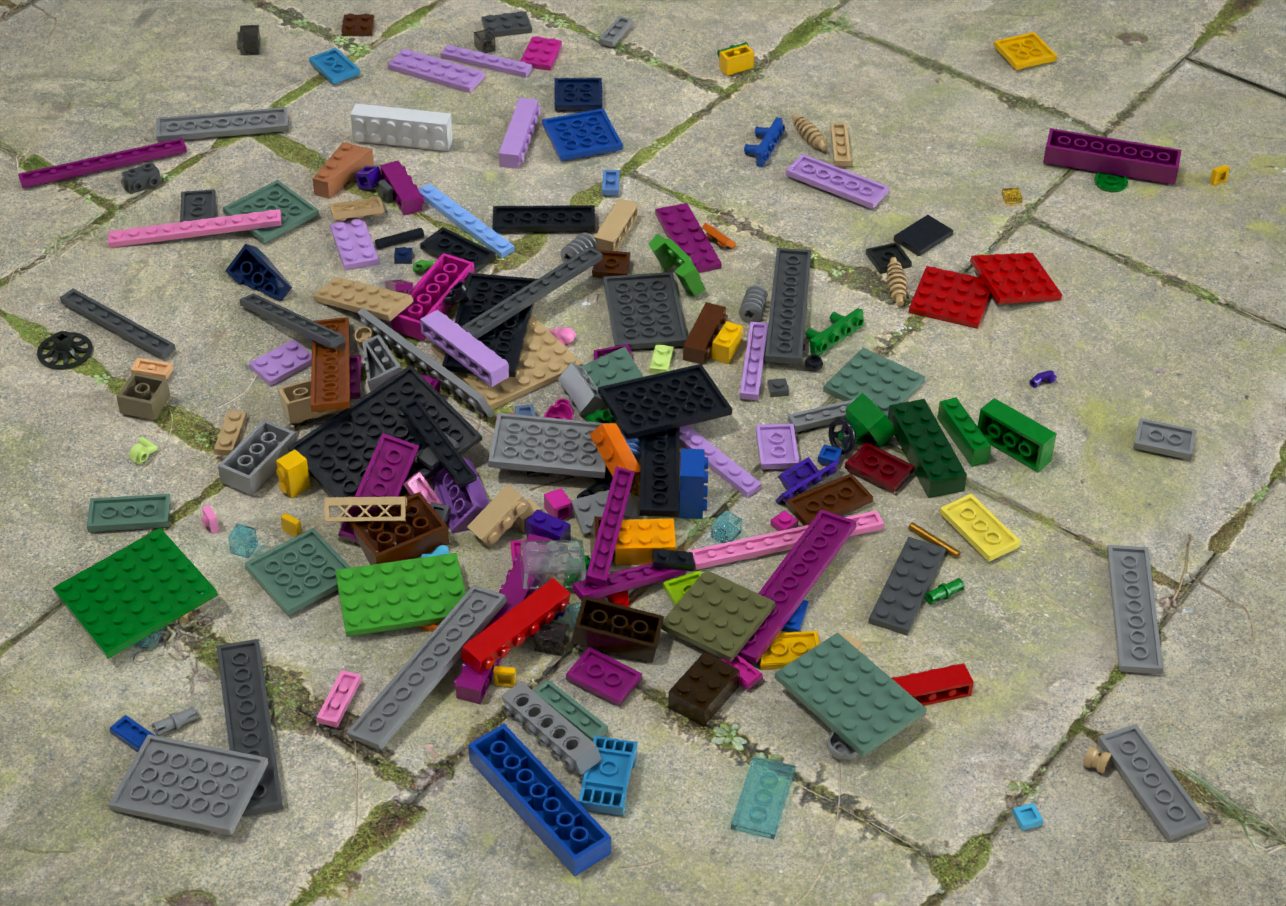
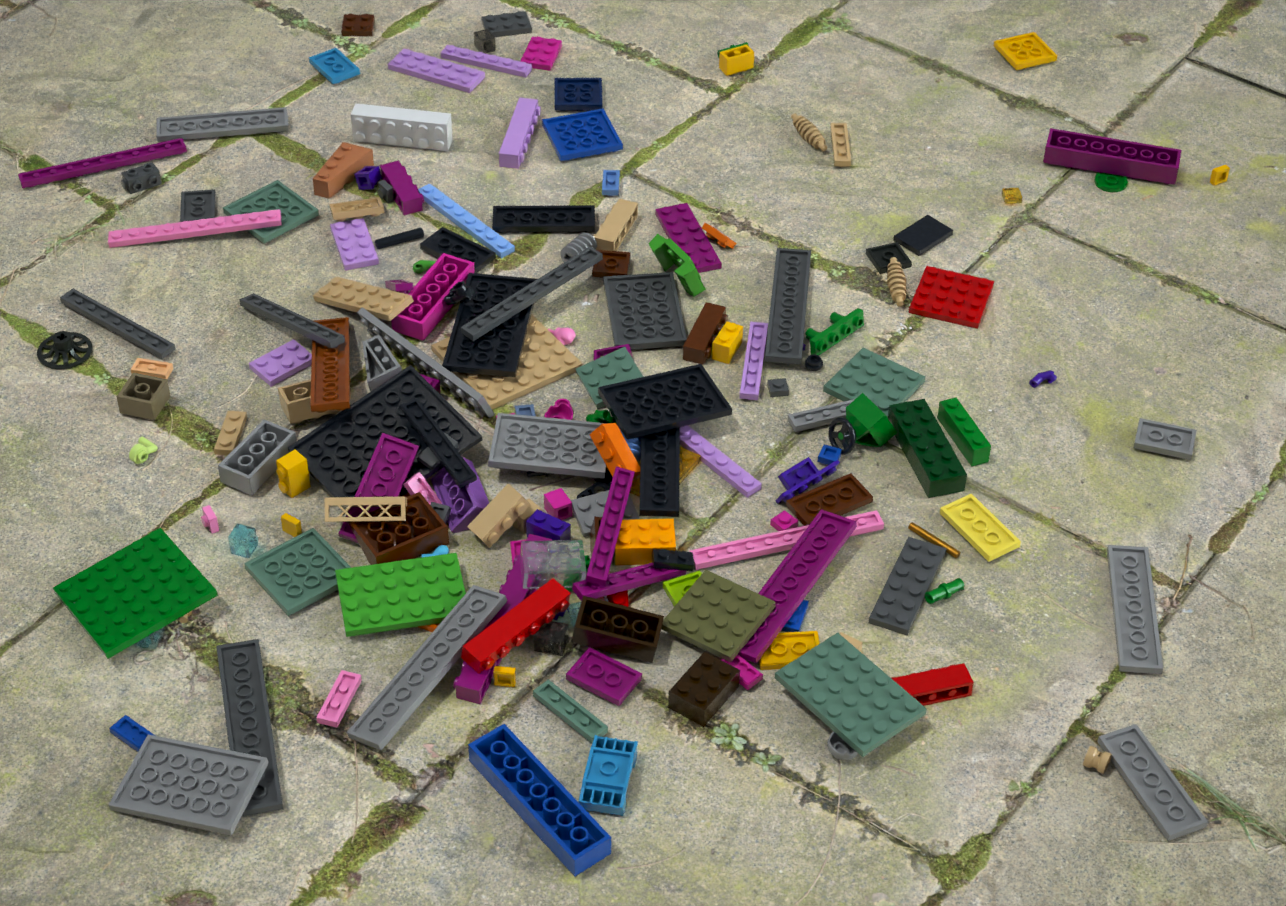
sand green plate [87,494,171,532] -> none
light grey pin [152,706,198,736] -> none
dark blue wedge [225,244,292,301] -> none
clear smoke brick [236,25,261,56] -> none
magenta plate [350,355,362,398] -> none
tan wheel [354,327,374,350] -> none
dark blue plate [394,247,413,264] -> none
lavender brick [420,310,509,387] -> none
light grey brick [501,681,602,775] -> none
light grey brick [558,362,605,416] -> none
light grey plate [599,16,633,47] -> none
yellowish green plate [649,345,674,374] -> none
blue brick [679,449,708,519] -> none
clear light blue brick [711,510,742,543] -> none
clear light blue tile [731,756,796,839] -> none
light grey piece [739,285,768,323] -> none
blue plate [744,117,785,167] -> none
lavender plate [755,424,799,470] -> none
lavender plate [786,154,889,209] -> none
dark red plate [845,442,915,493] -> none
red plate [970,252,1062,304] -> none
green brick [978,398,1057,473] -> none
medium azure plate [1012,803,1043,831] -> none

